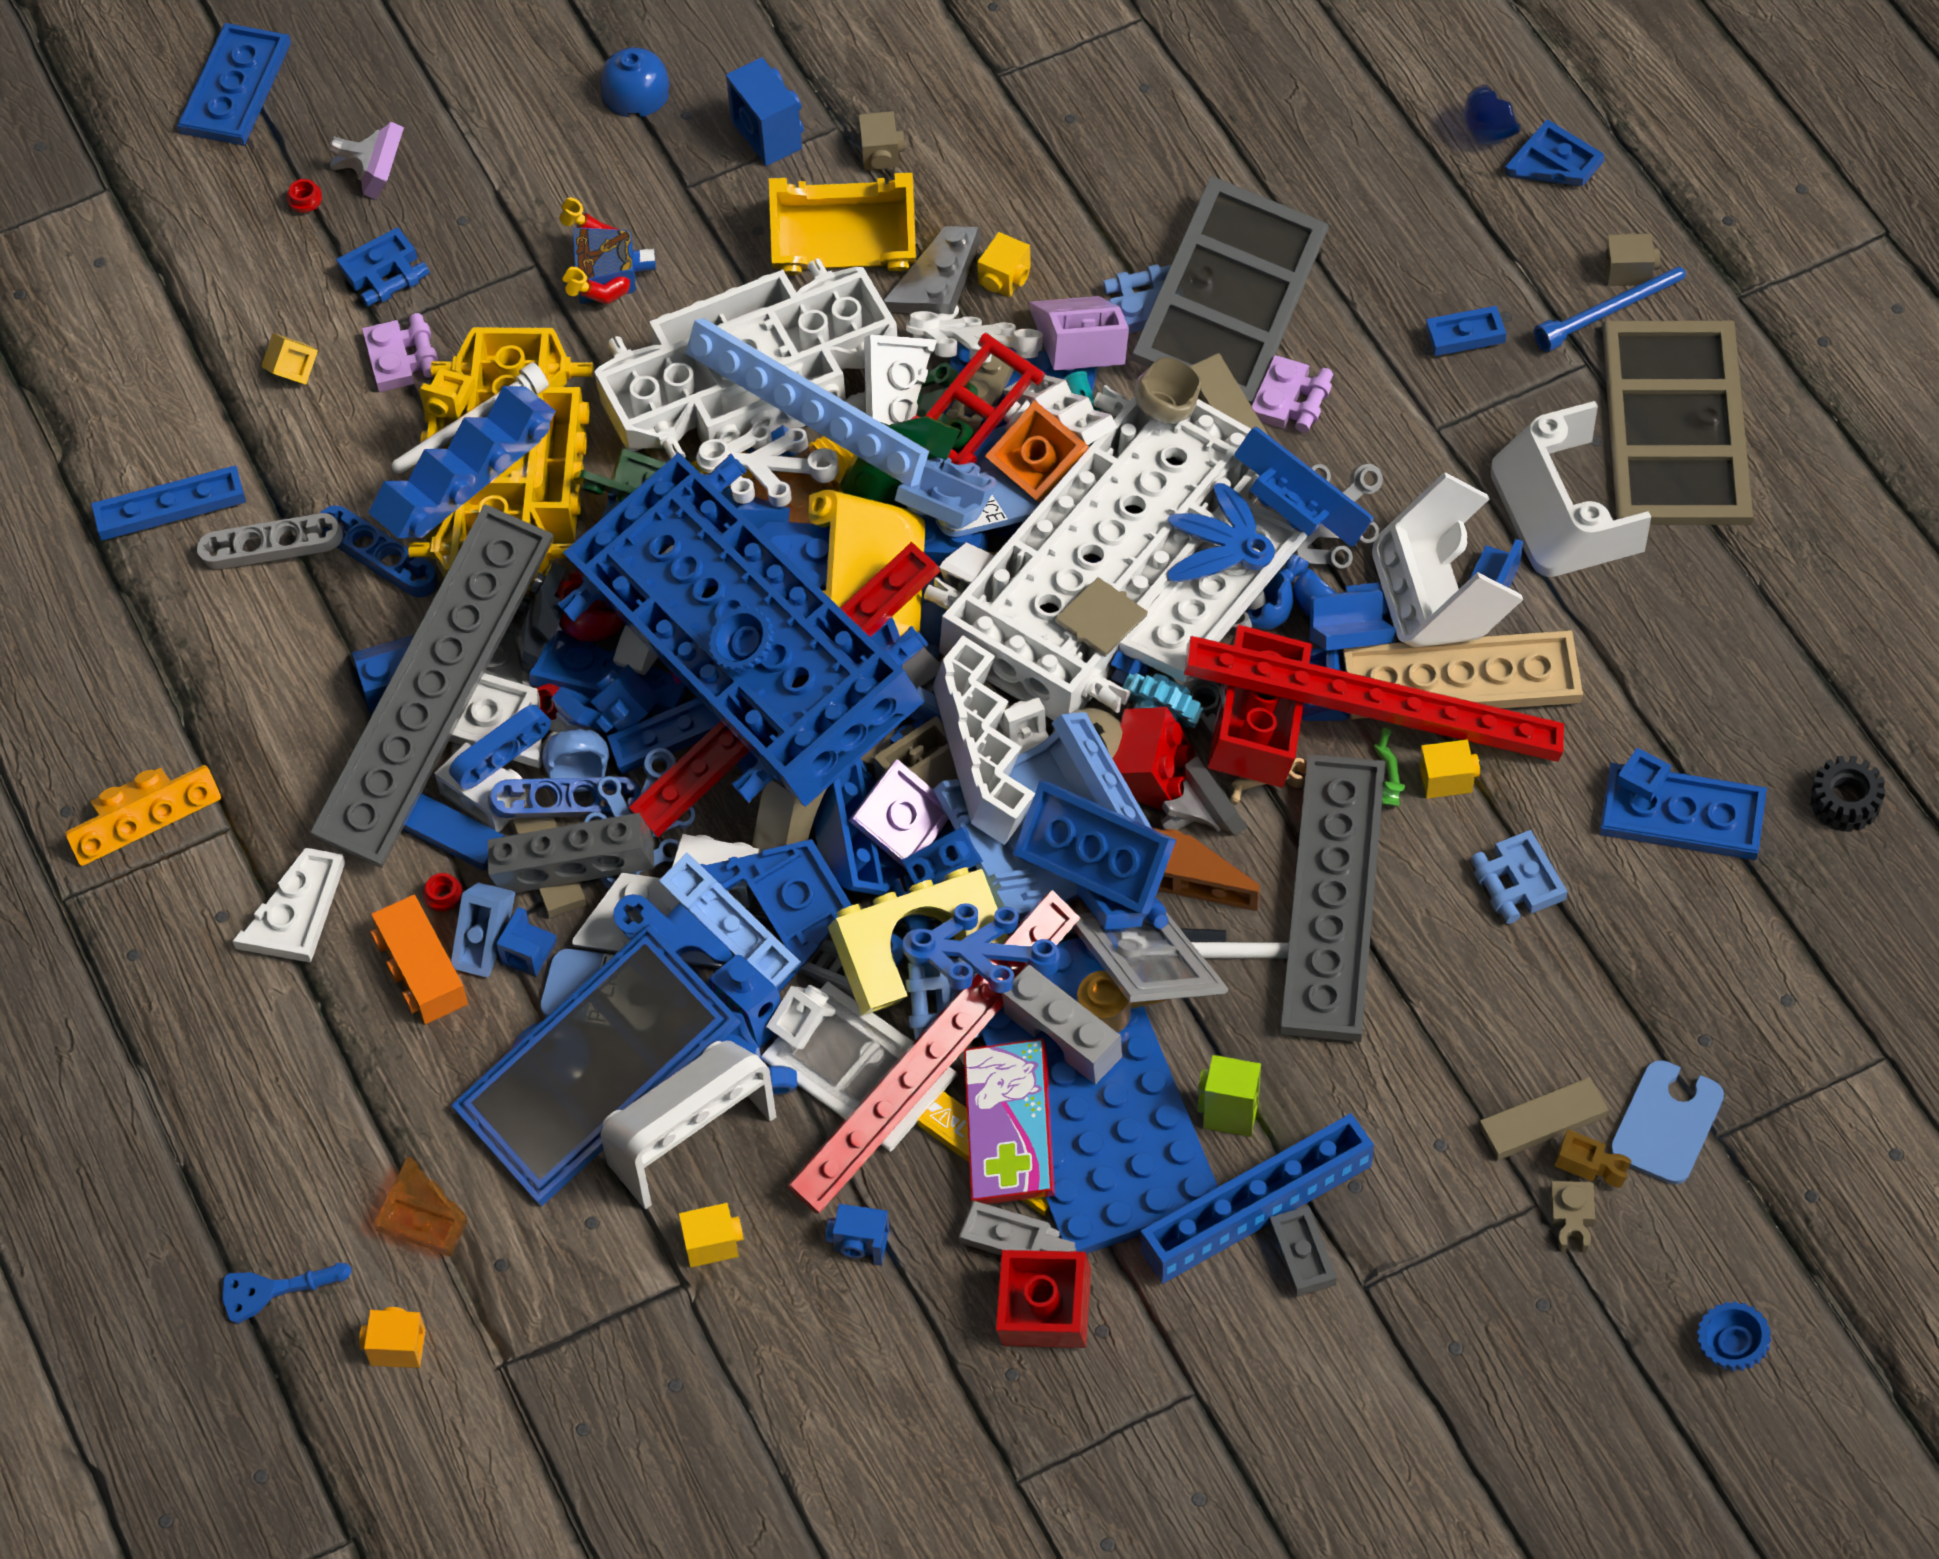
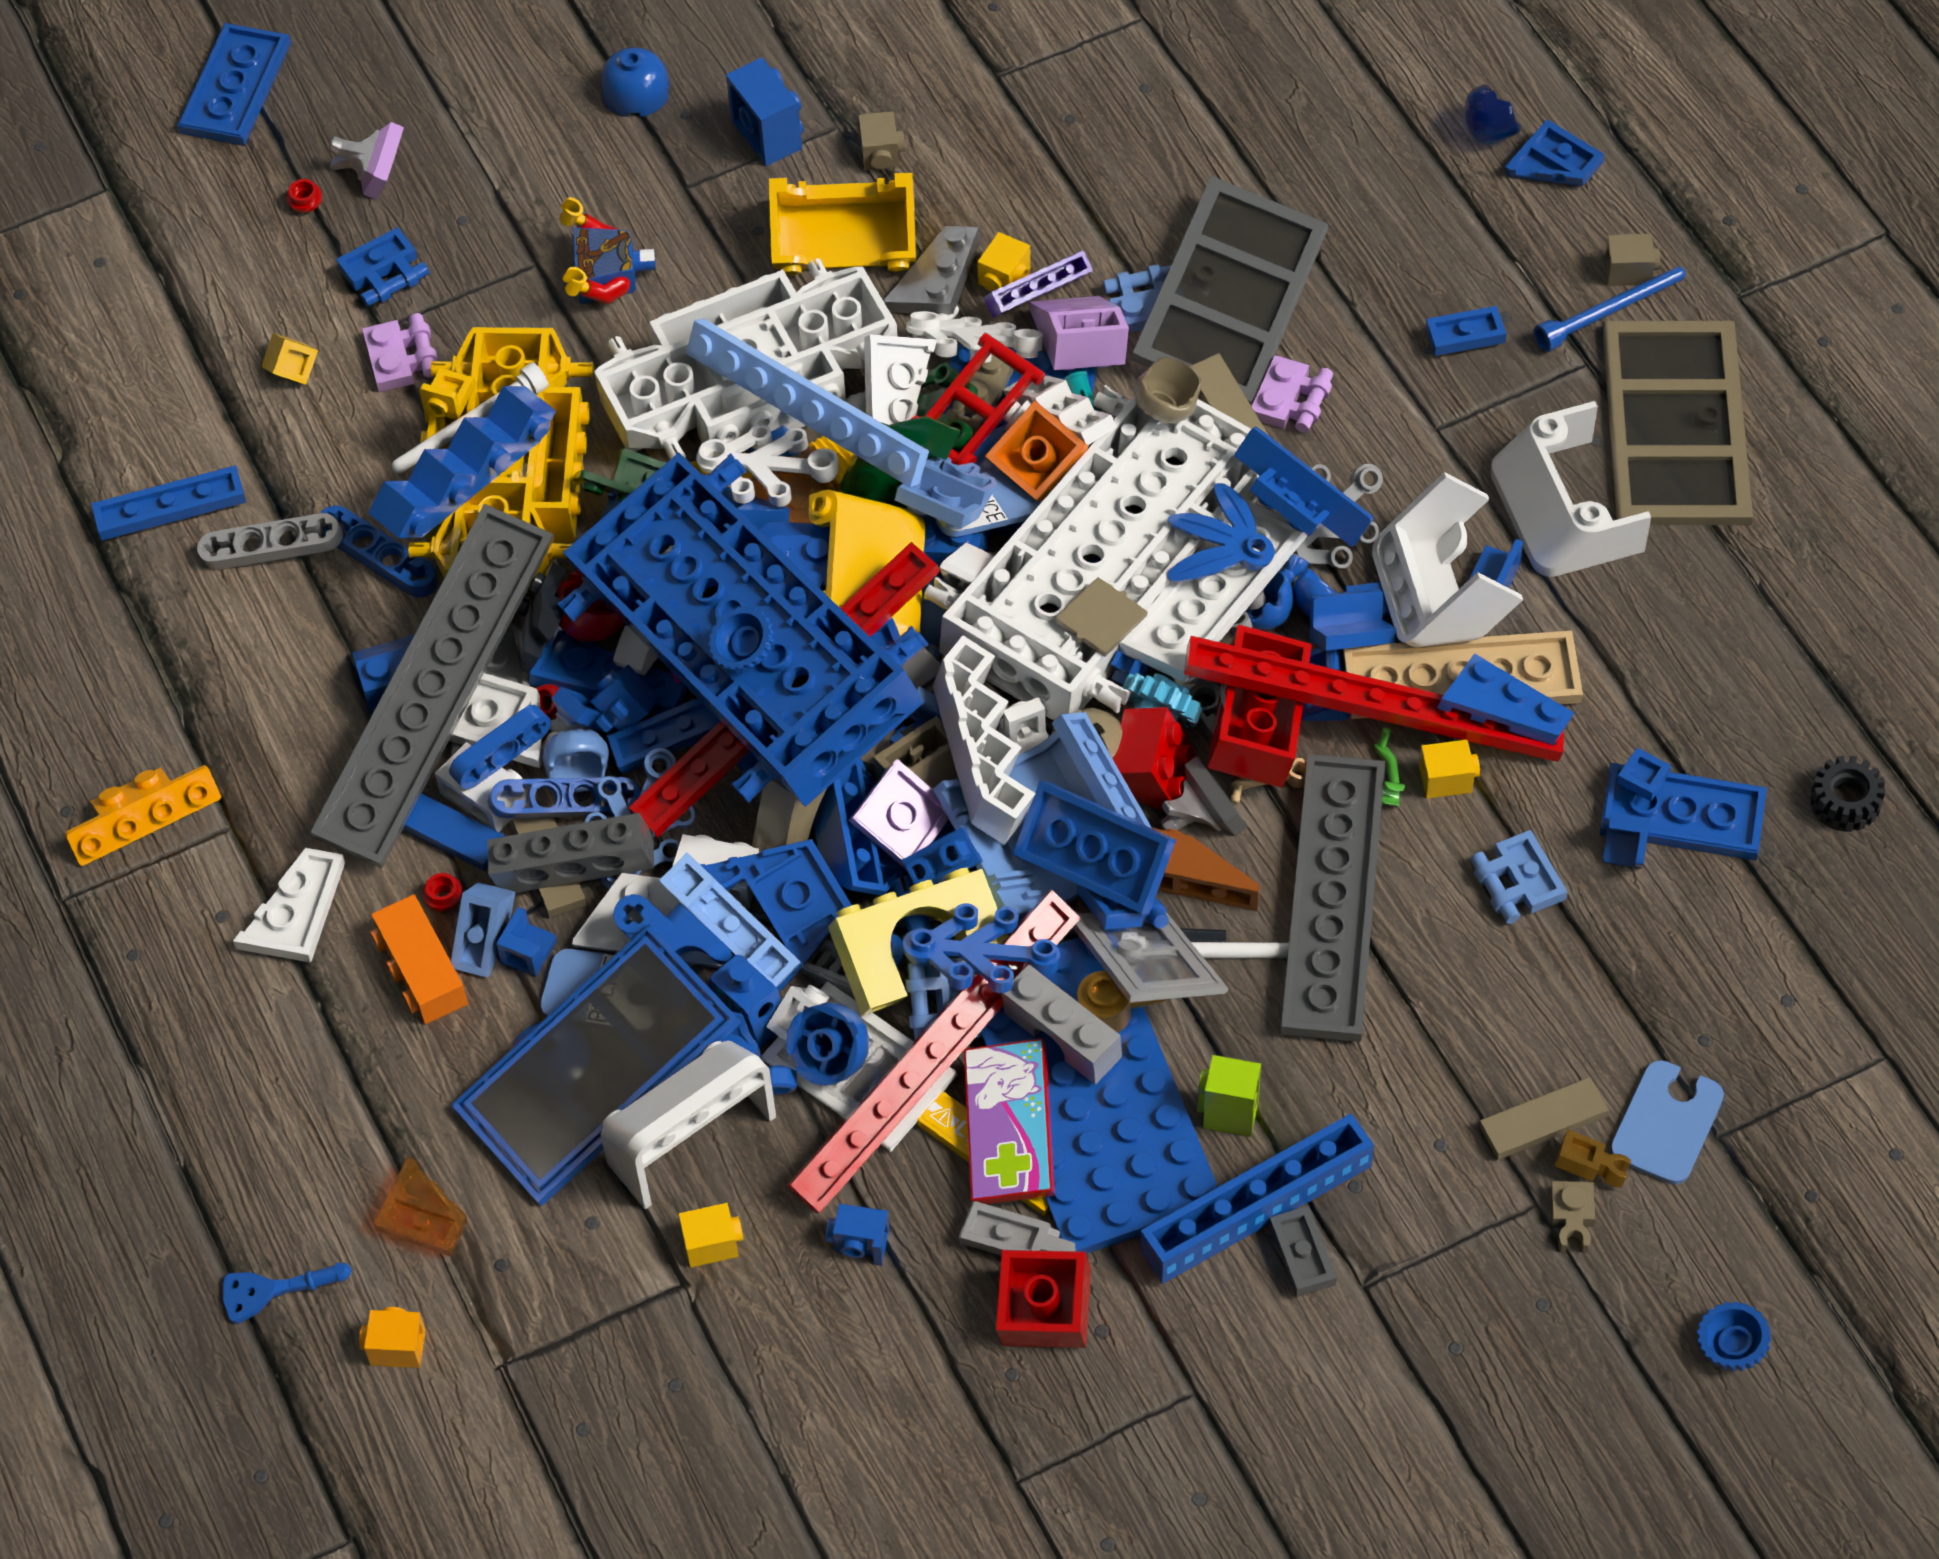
none -> blue cylinder [786,1003,870,1086]
none -> piece [984,251,1093,318]
none -> blue wing [1437,653,1574,745]
none -> blue panel [1603,812,1650,869]

